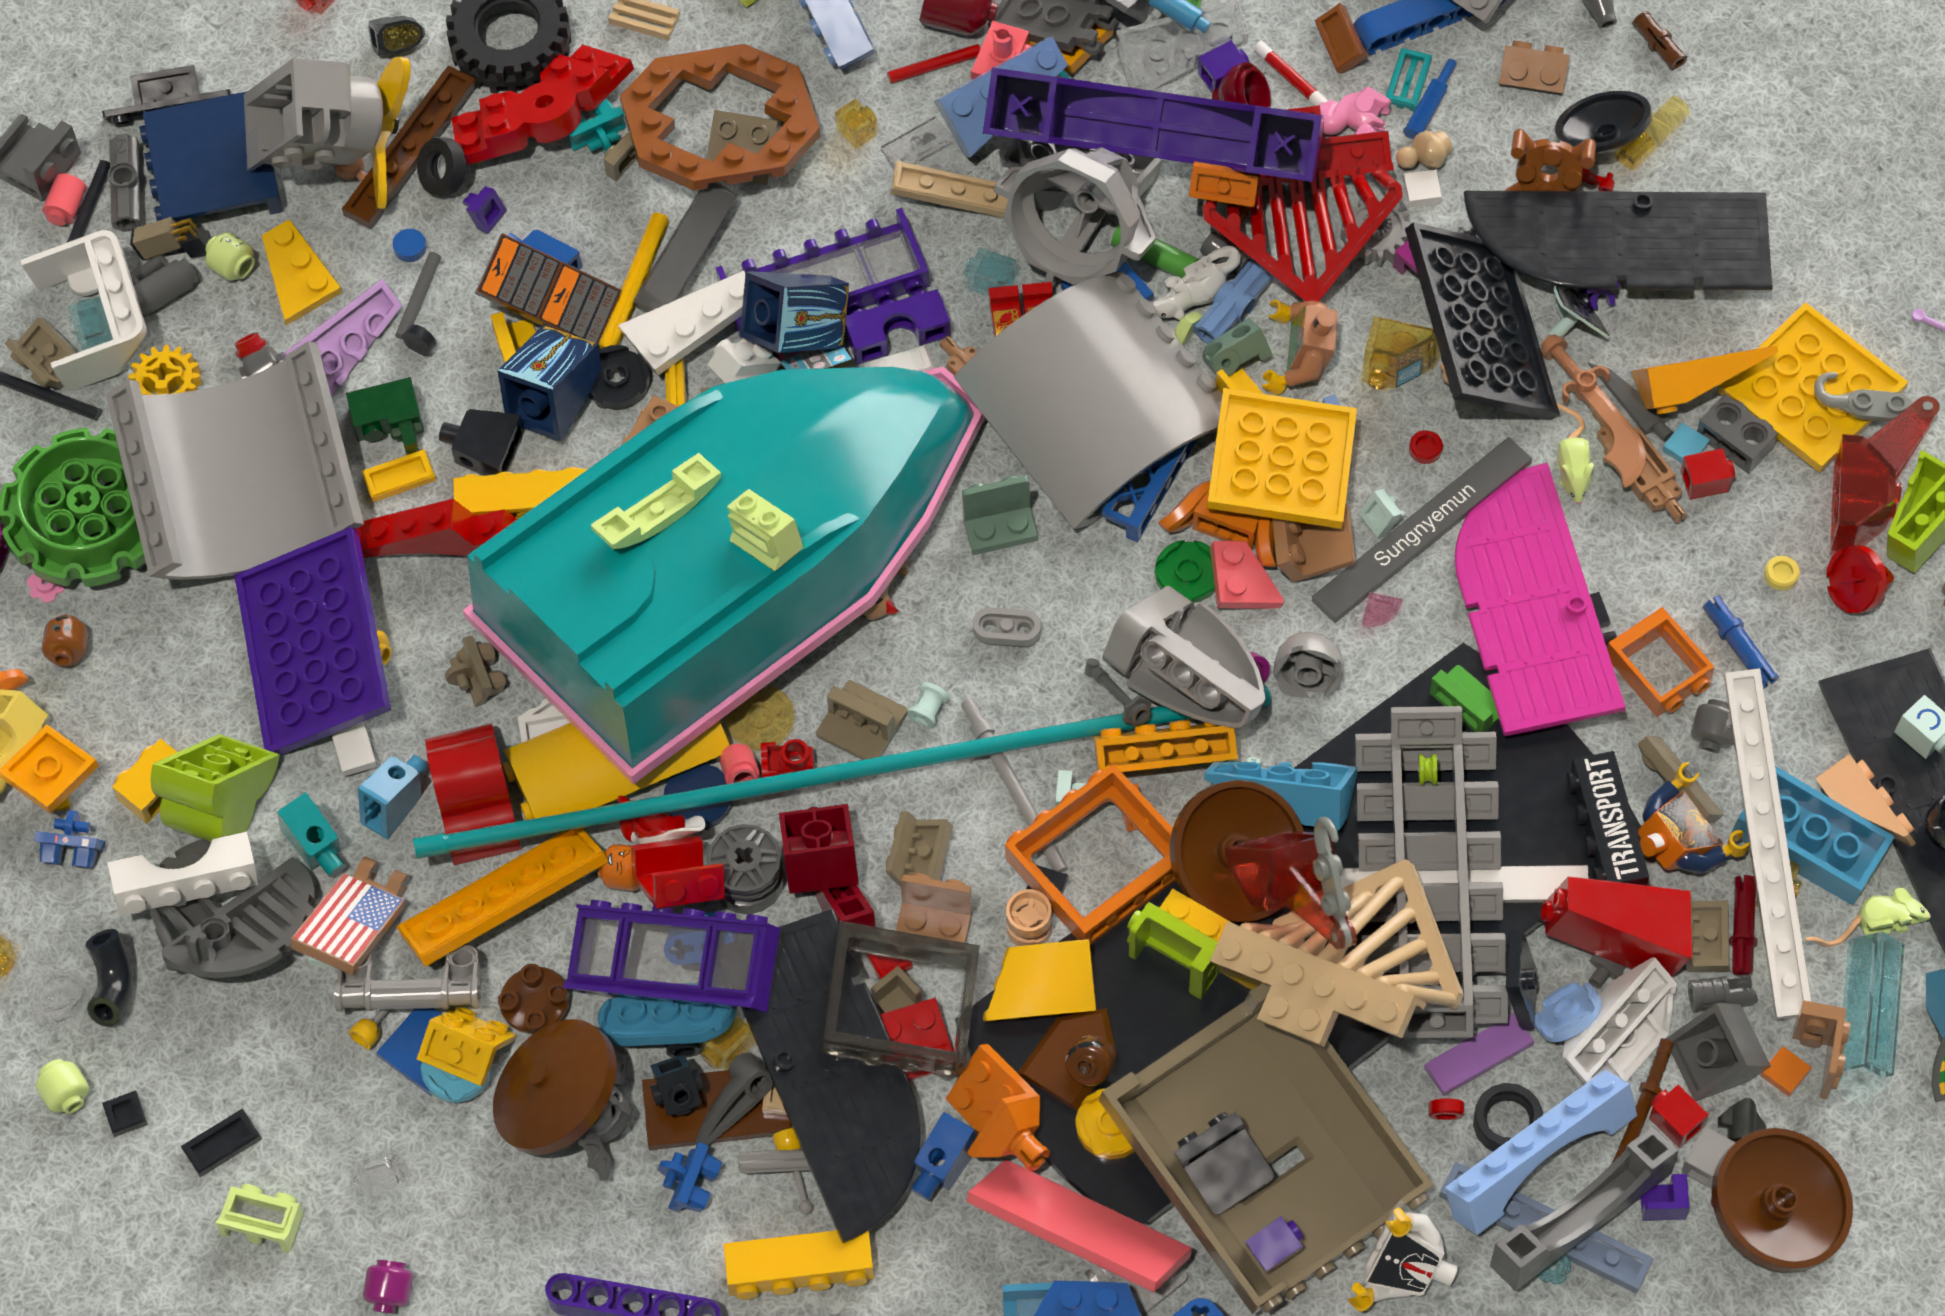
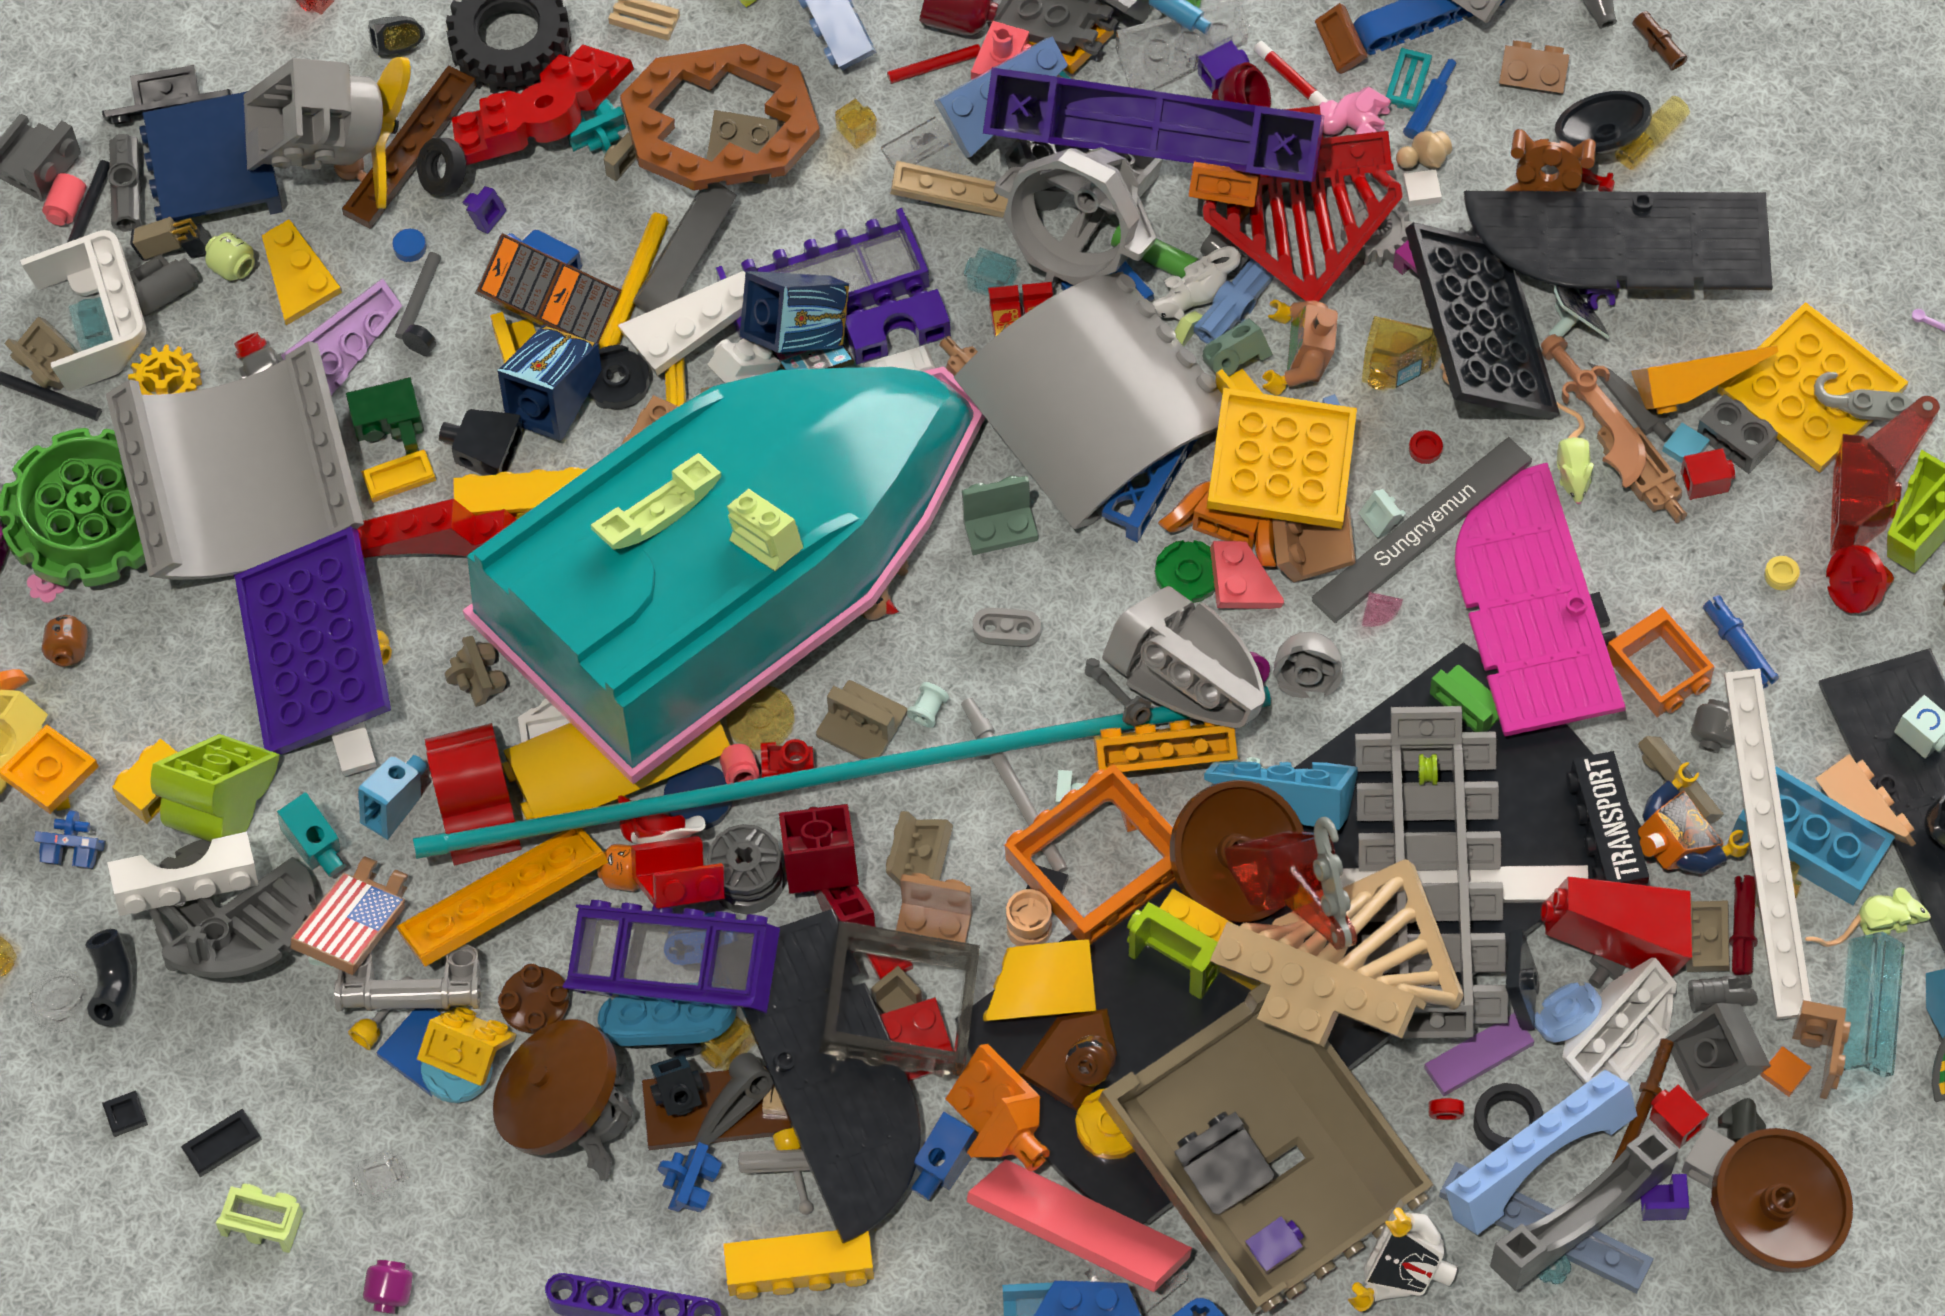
yellowish green head [36,1059,89,1114] -> none

